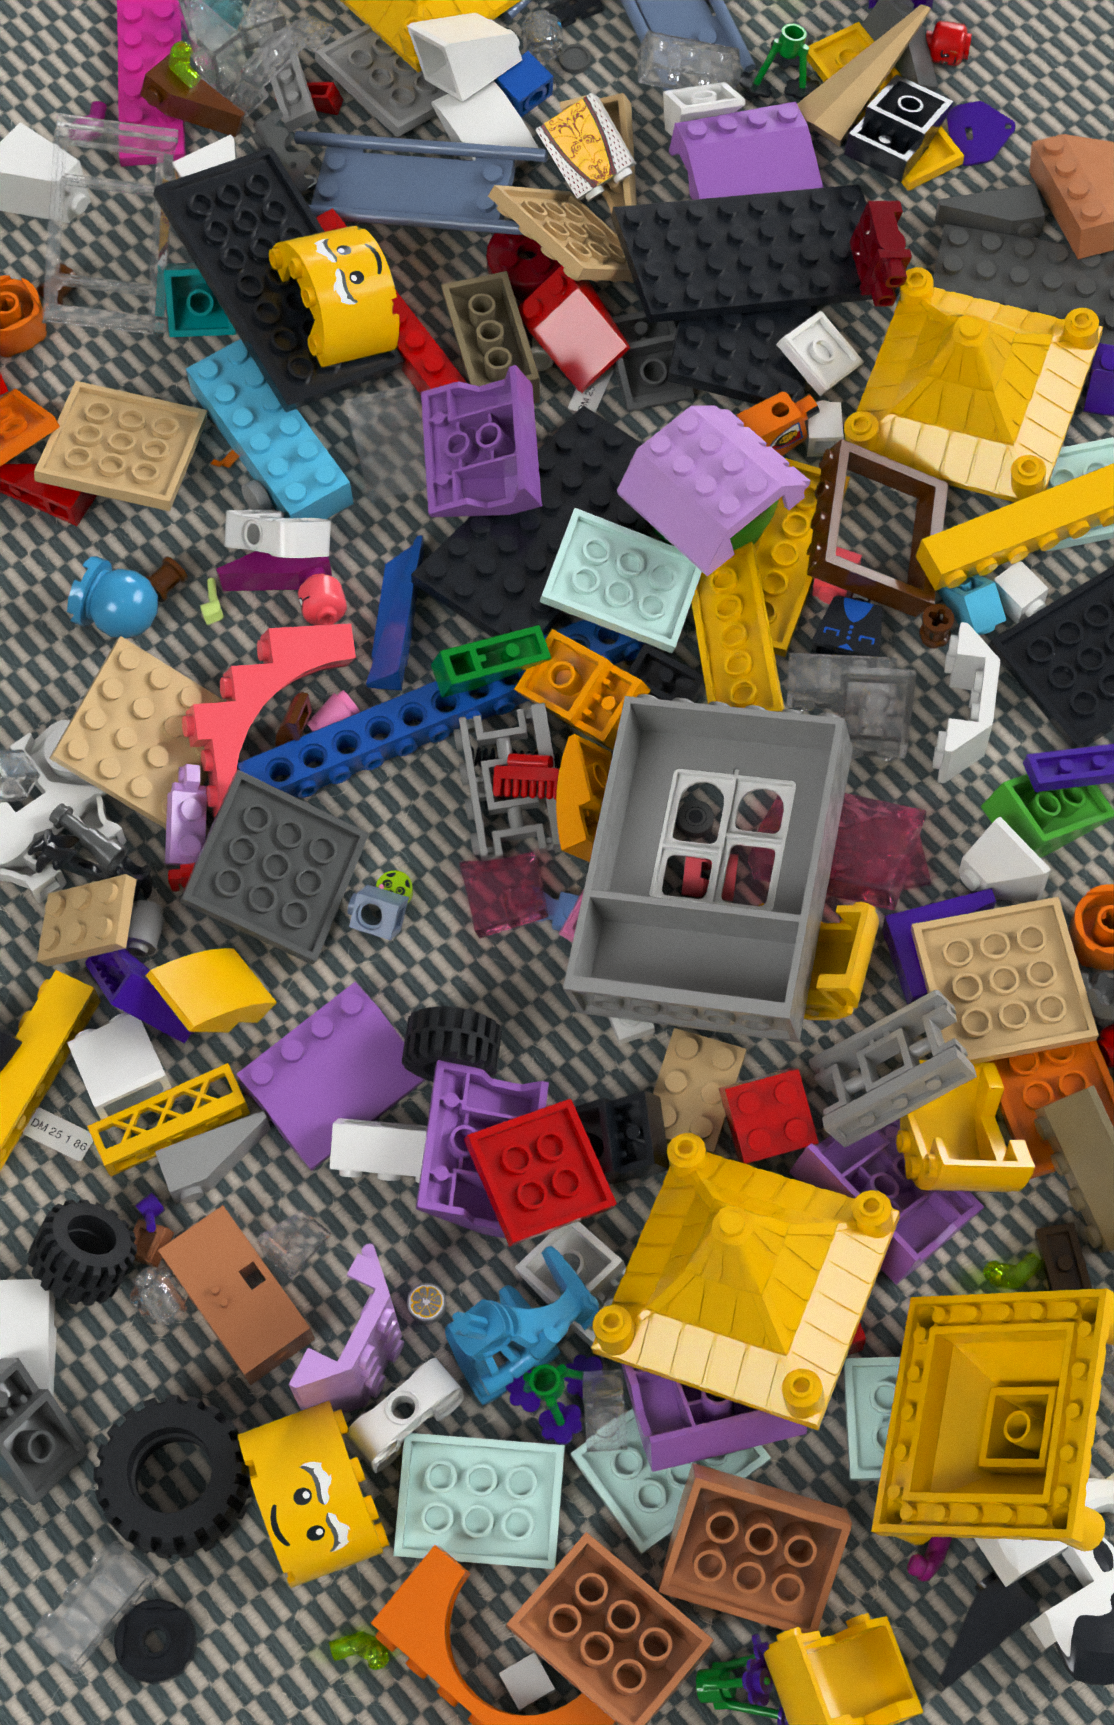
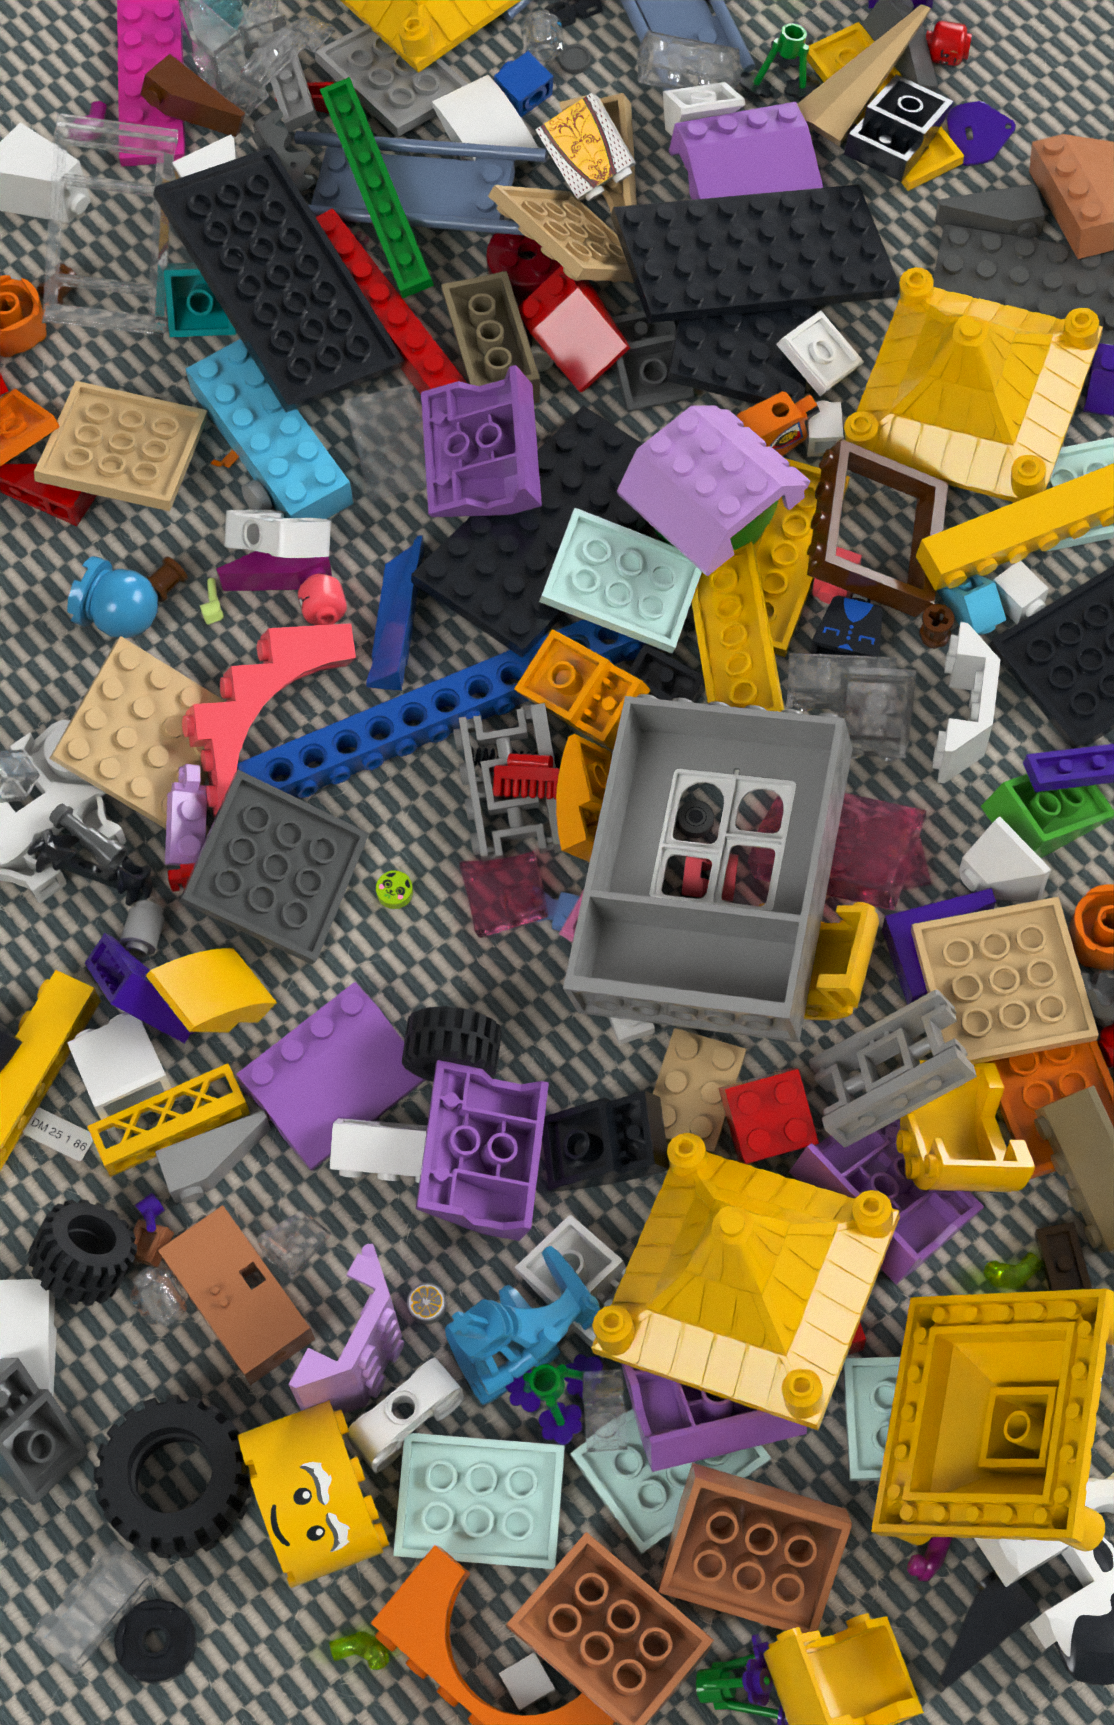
tan plate [37,874,137,967] -> none
clear neon green arm [169,41,201,88] -> none
yellow cylinder [269,225,399,367] -> none
reddish brown slope [275,692,312,747] -> none
bright pink cone [306,690,361,732] -> none
sand blue brick [347,885,409,940] -> none
white slope [407,12,522,102] -> none
green slope [431,625,551,698] -> none
red plate [464,1098,617,1247] -> none
white sticker [568,367,614,413] -> none
dark red hips [849,201,912,307] -> none
none -> green plate [320,77,434,298]

